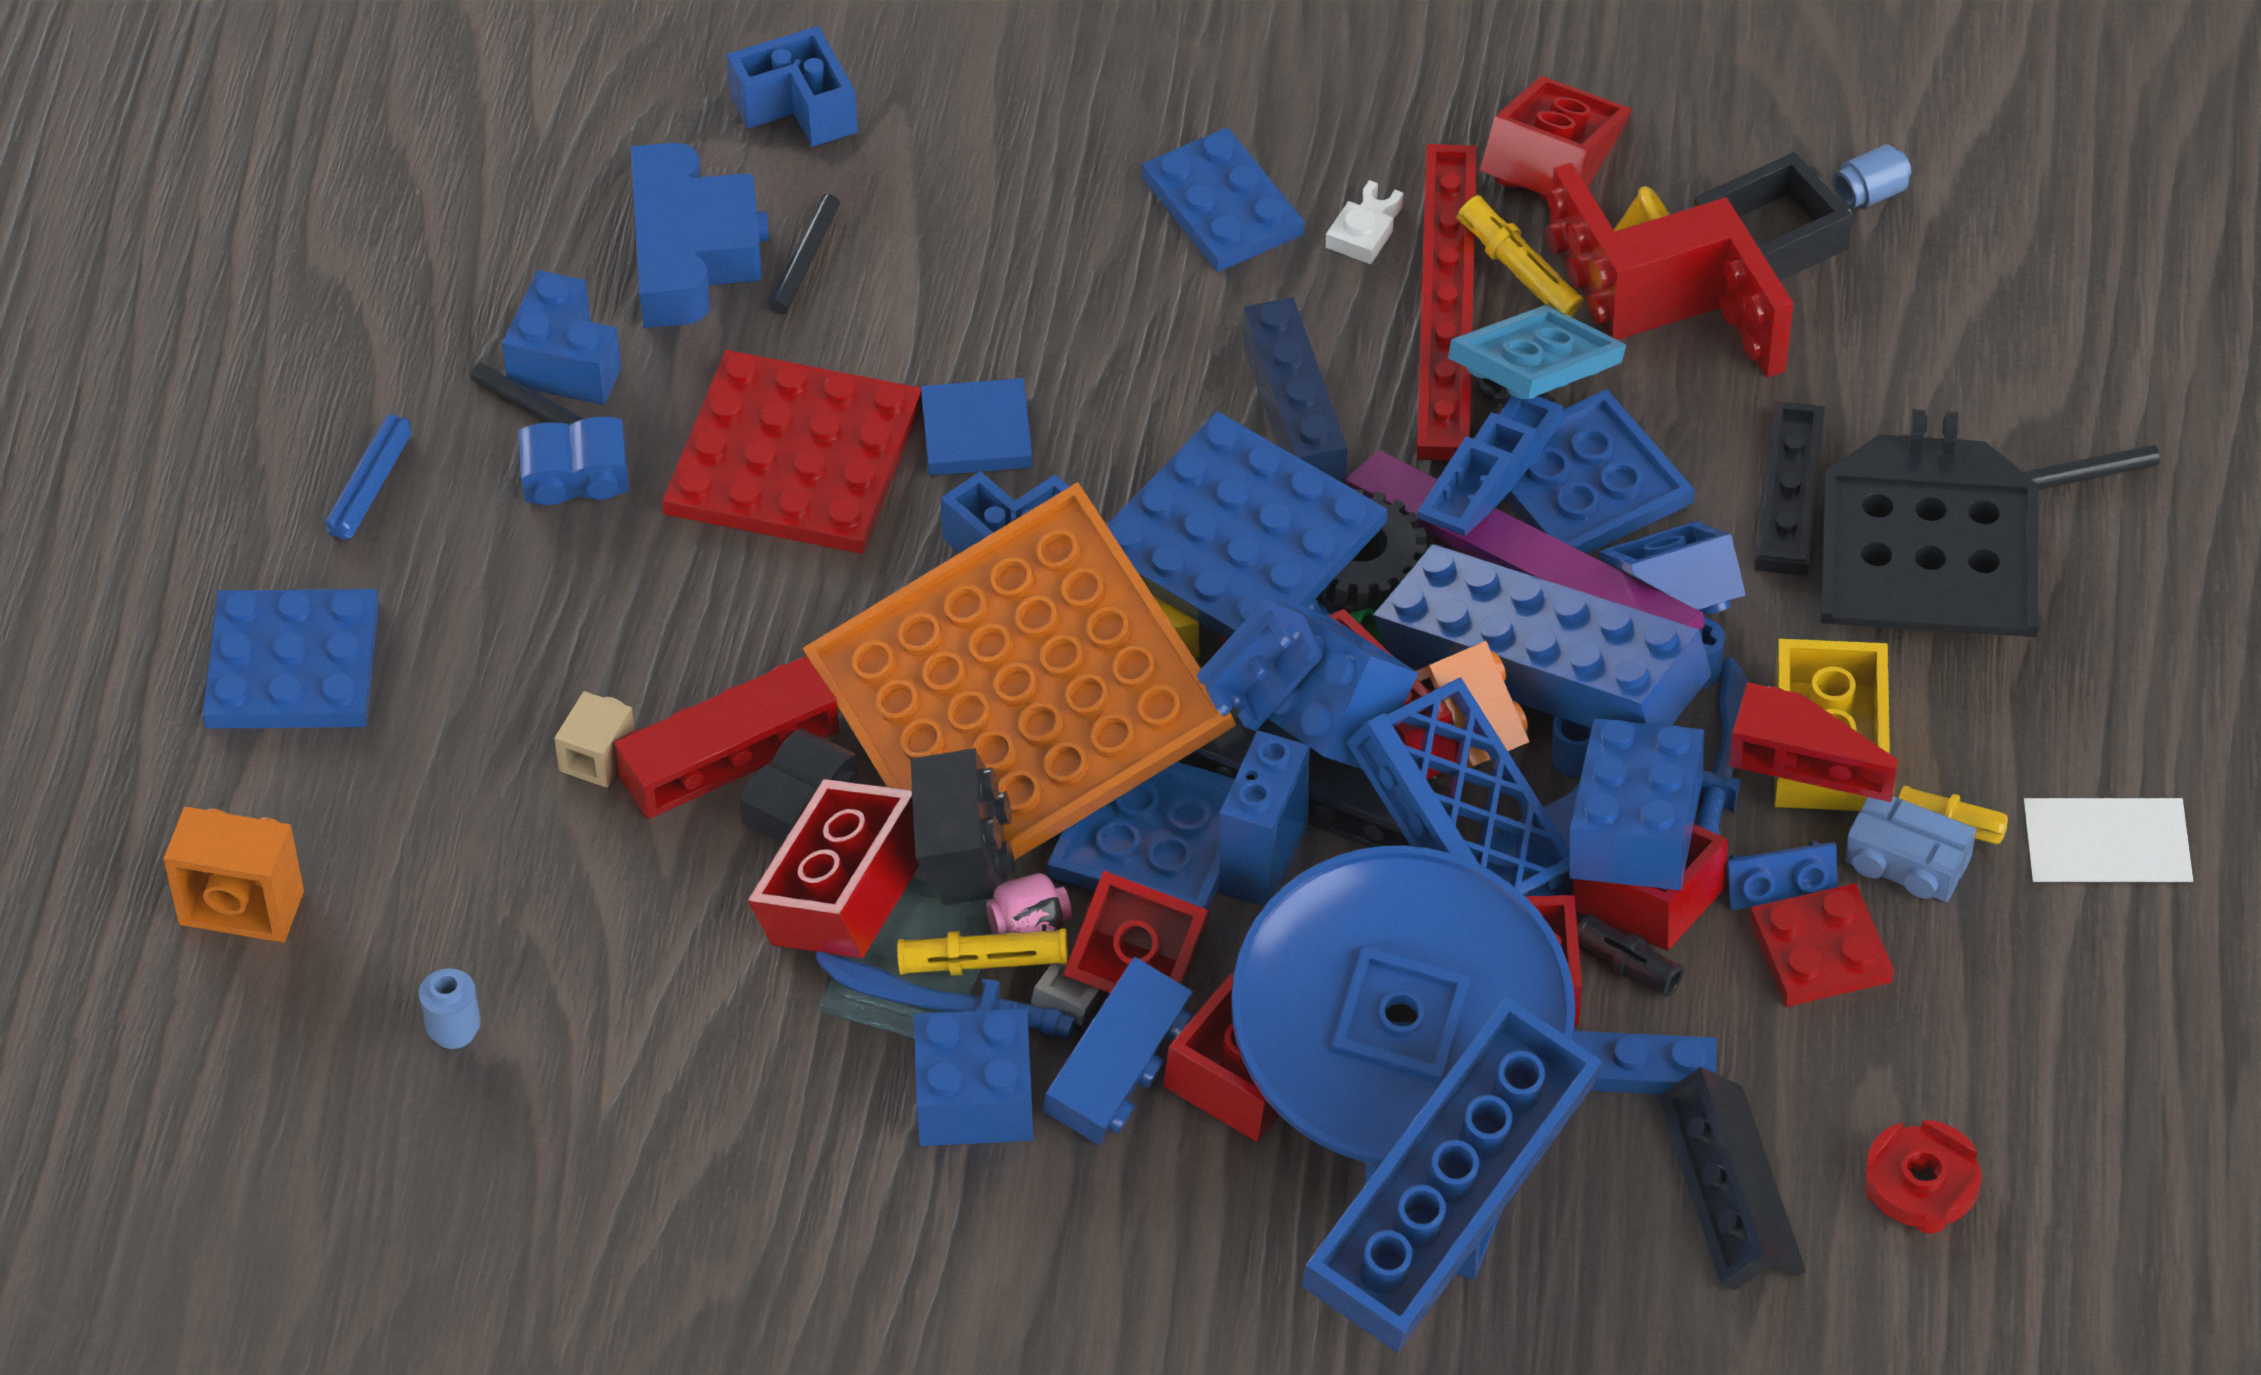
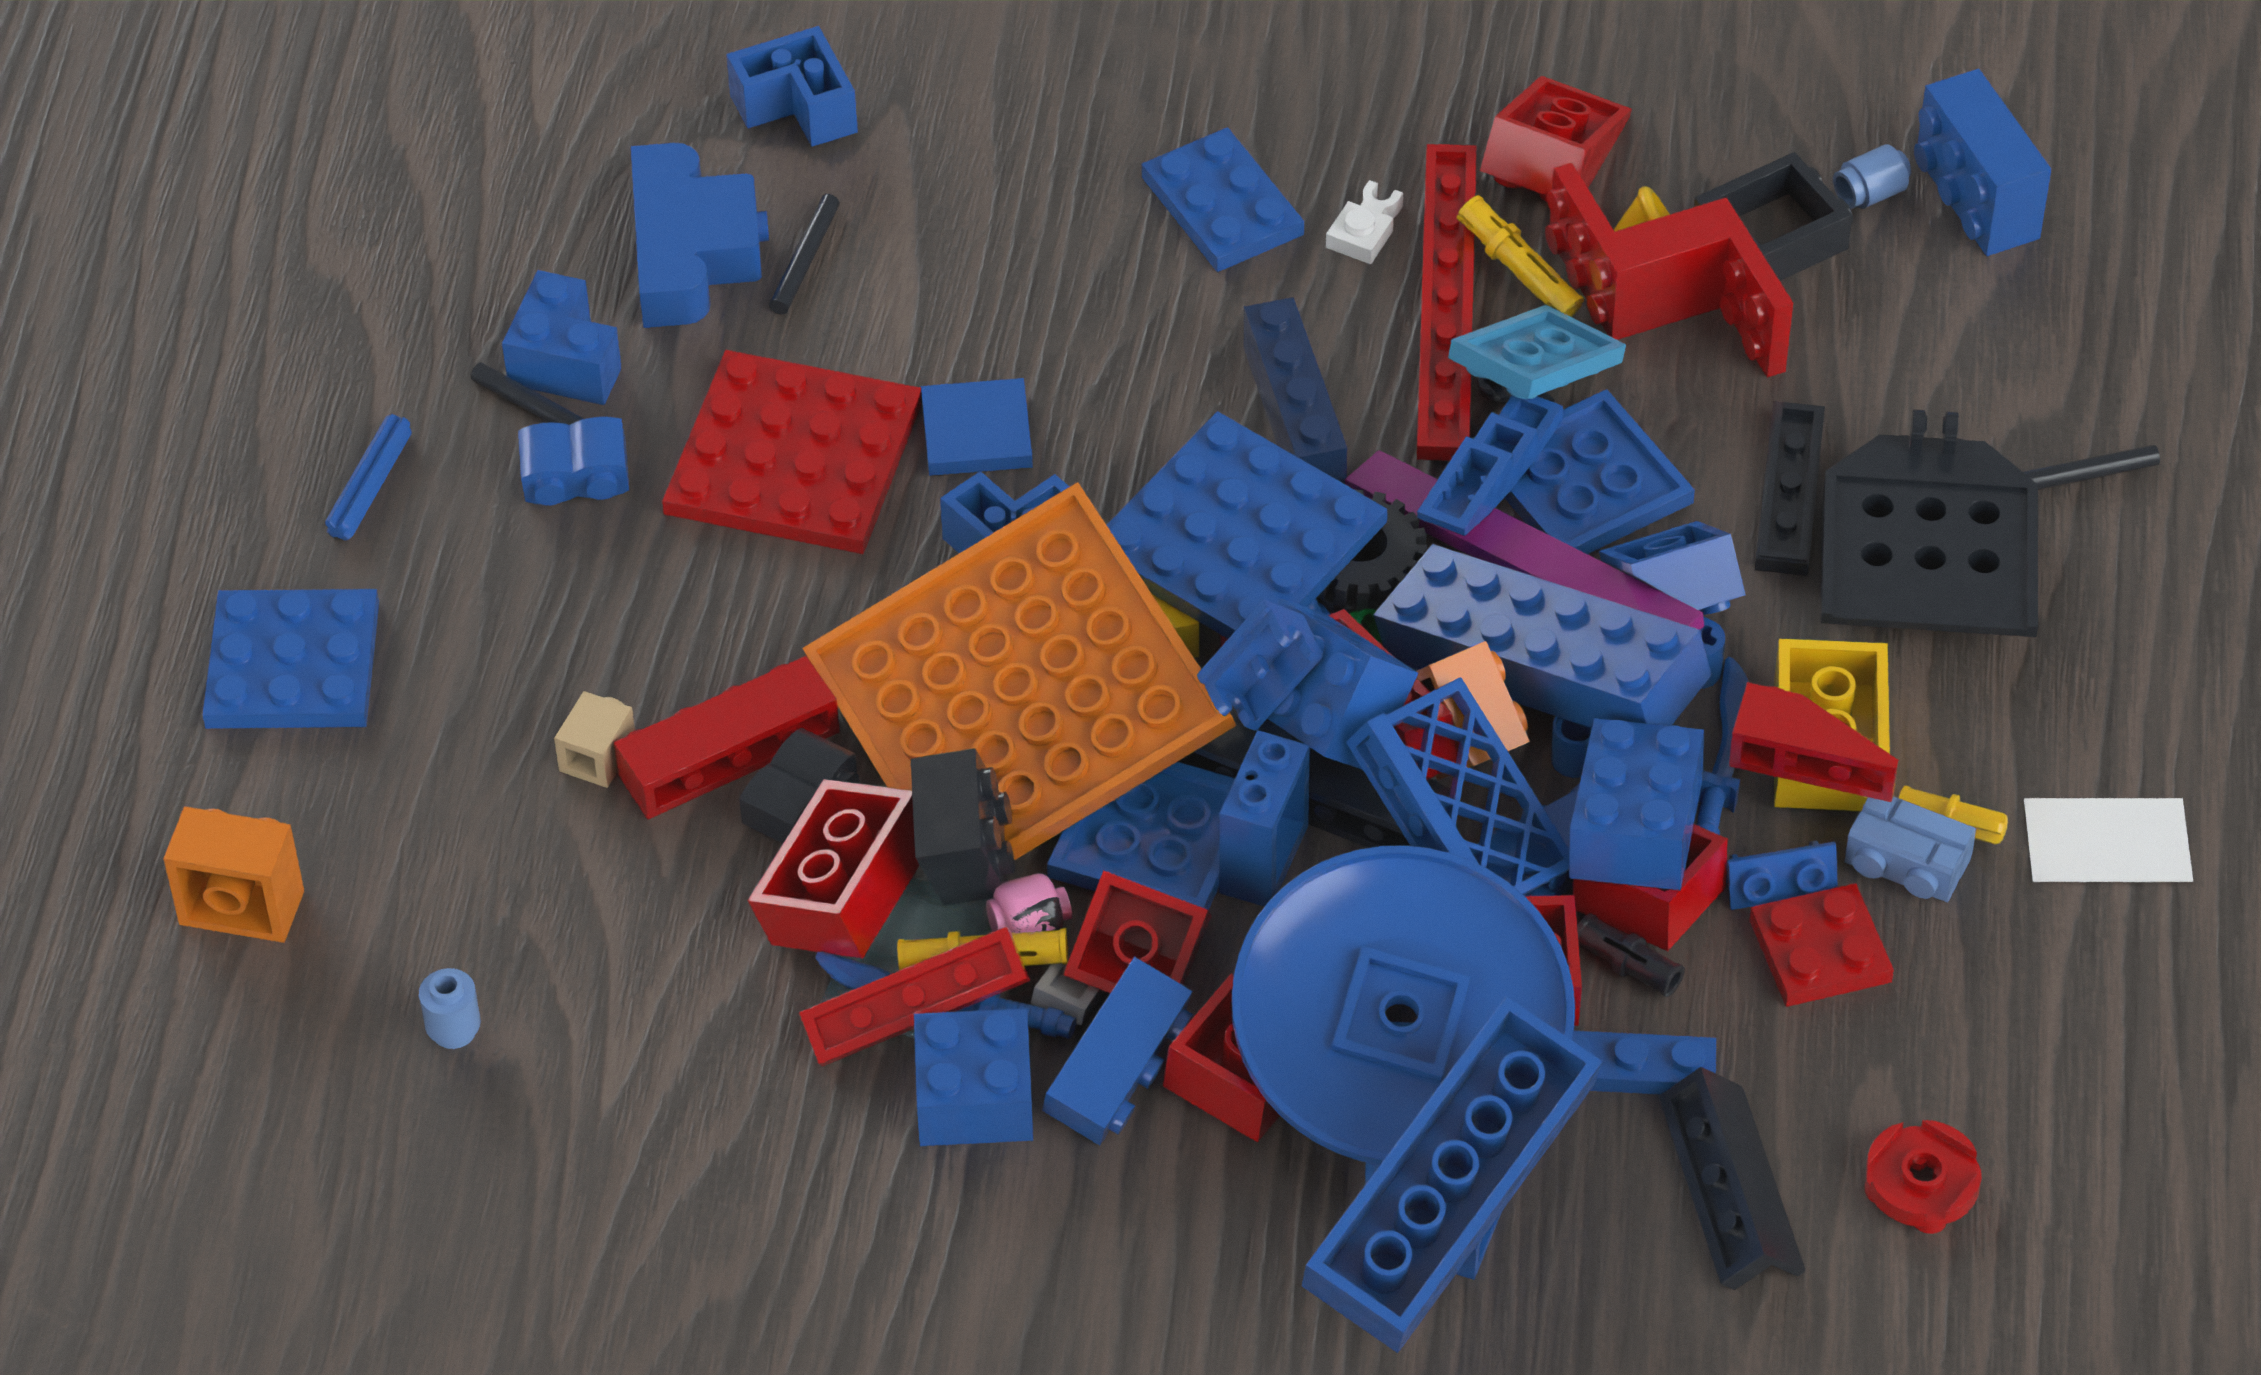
none -> red plate [799,926,1030,1066]
none -> blue brick [1914,68,2051,256]

